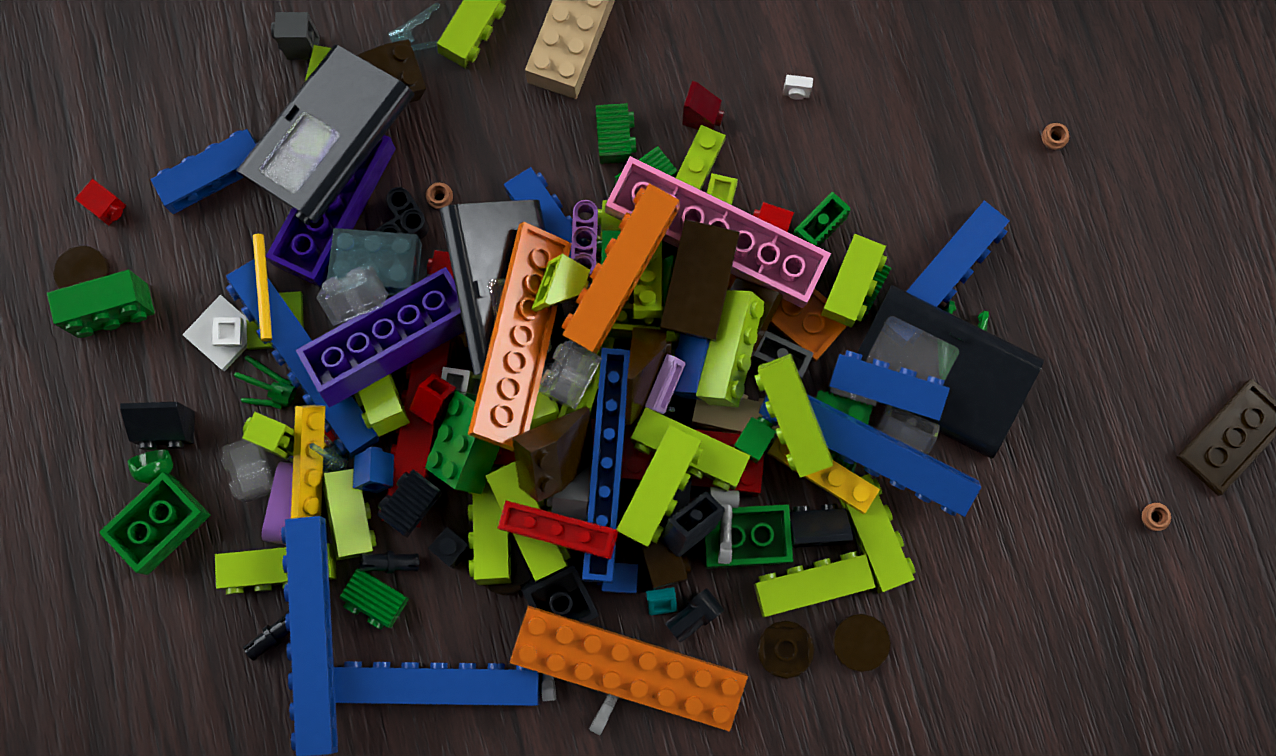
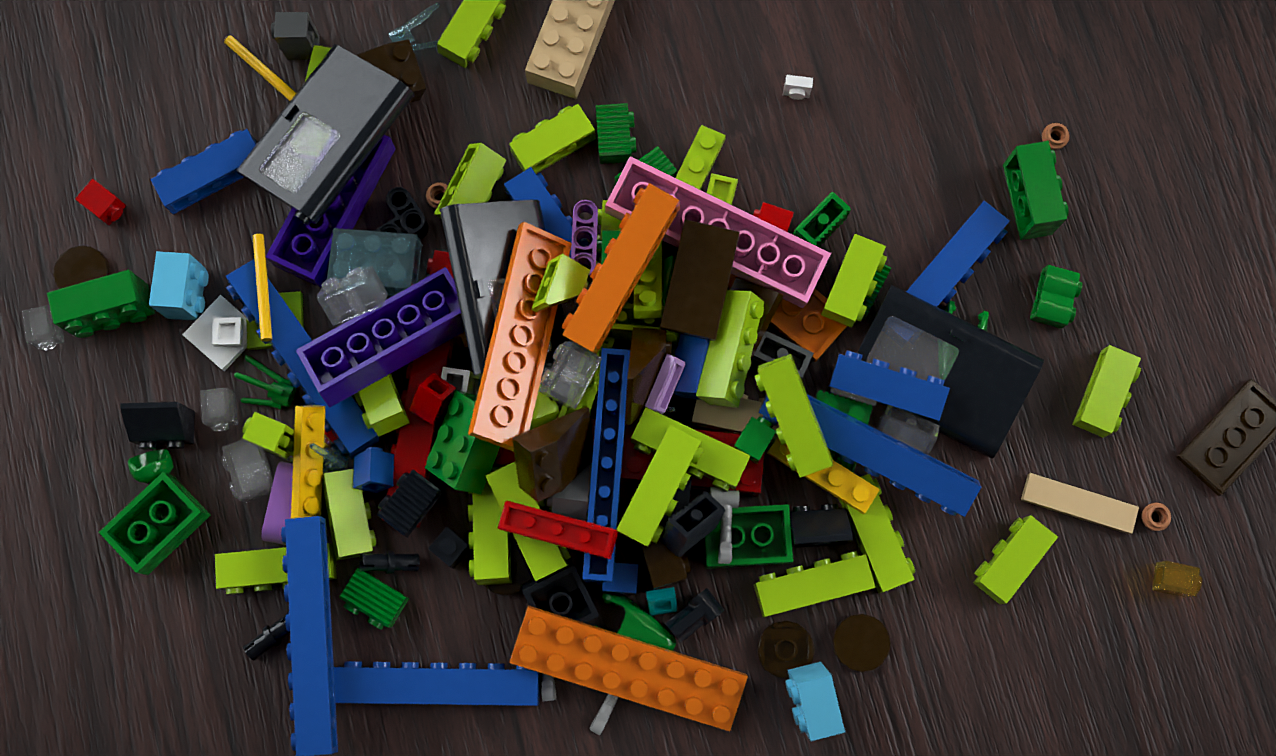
dark red slope [682,81,725,130] -> none
none -> clear brick [22,305,65,350]
none -> medium azure brick [149,251,209,321]
none -> clear brick [200,387,238,431]
none -> yellow bar [224,35,296,101]
none -> lime brick [434,143,506,219]
none -> lime brick [509,104,596,173]
none -> green animal [595,593,676,651]
none -> medium azure brick [785,662,845,741]
none -> lime brick [973,515,1058,604]
none -> green brick [1003,141,1069,240]
none -> tan tile [1021,473,1139,534]
none -> green brick [1030,265,1082,329]
none -> lime brick [1072,345,1141,438]
none -> clear yellow brick [1152,561,1202,598]

